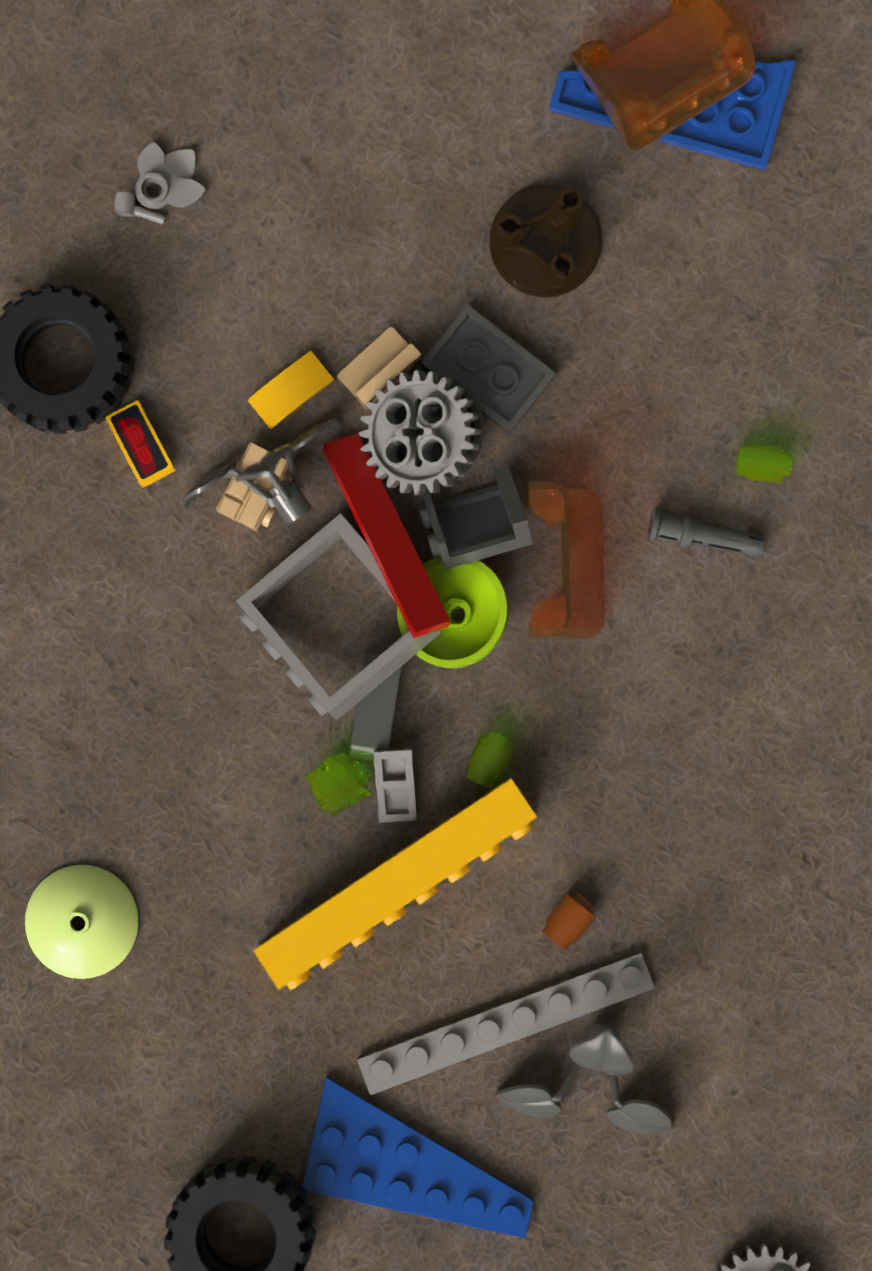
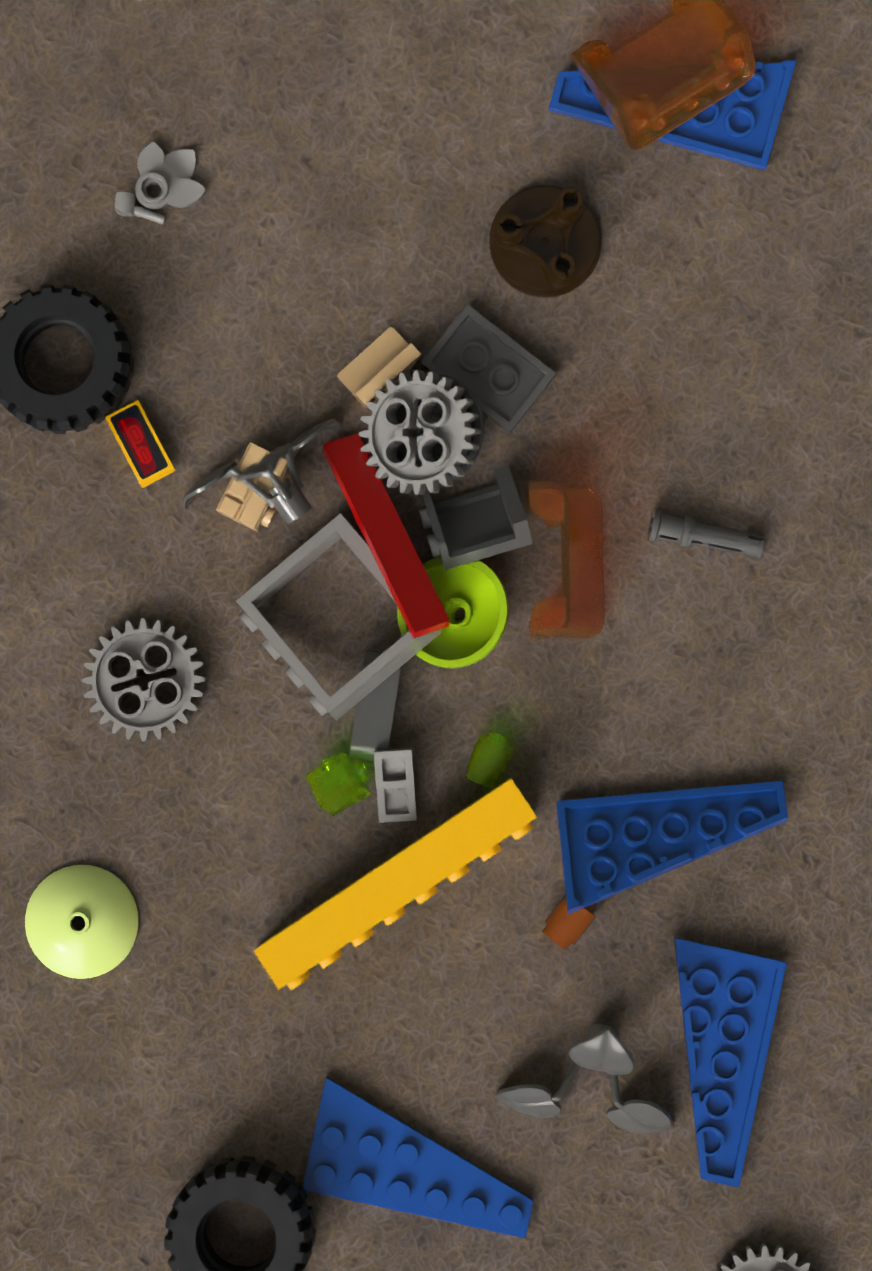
yellow slope [248,351,334,430] -> none
light grey plate [357,952,655,1095] -> none
clear neon green brick [736,443,792,484] -> none
none -> light grey gear [82,618,206,741]
none -> blue wing [556,781,788,914]
none -> blue wing [674,937,787,1188]

